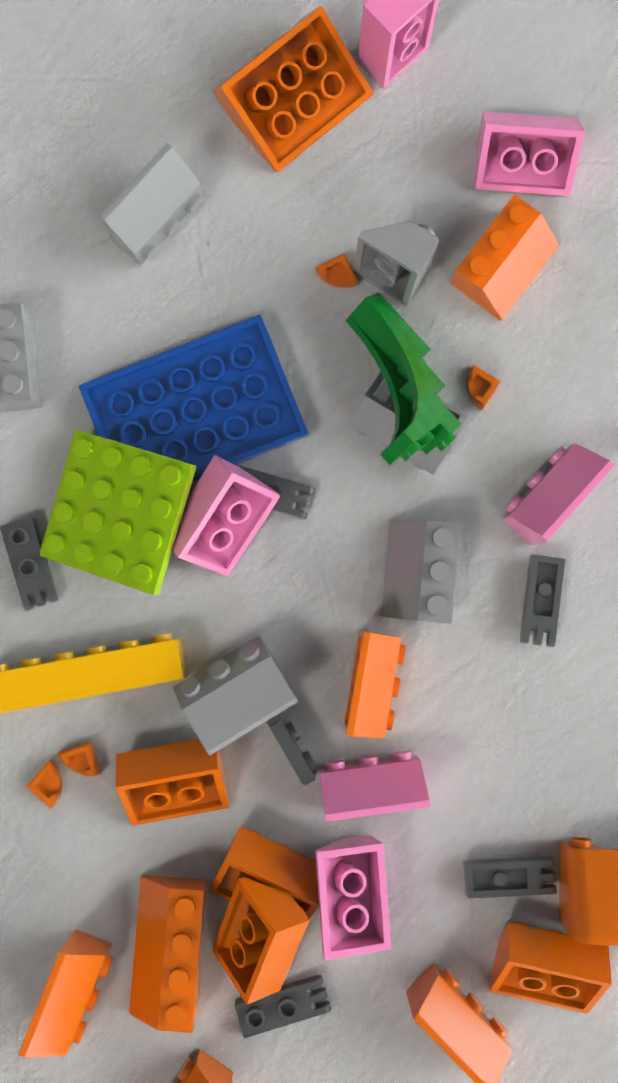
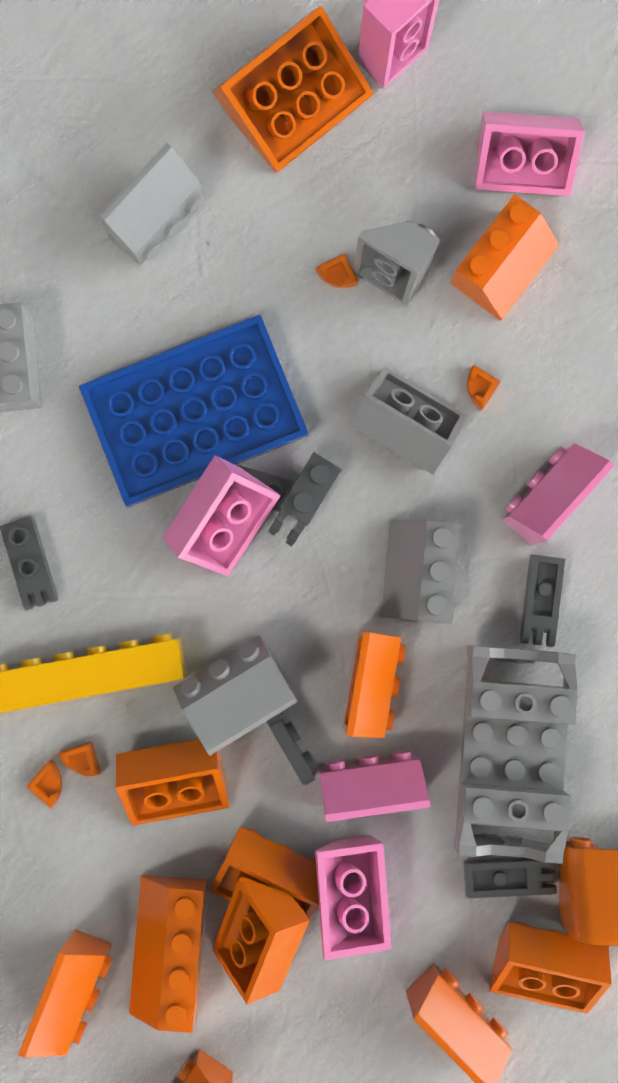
lime plate [40,429,197,595] -> none
dark grey hinge [235,975,331,1038] -> none
green arch [345,292,461,465] -> none
none -> dark grey hinge [268,452,342,547]
none -> light grey piece [453,645,577,864]

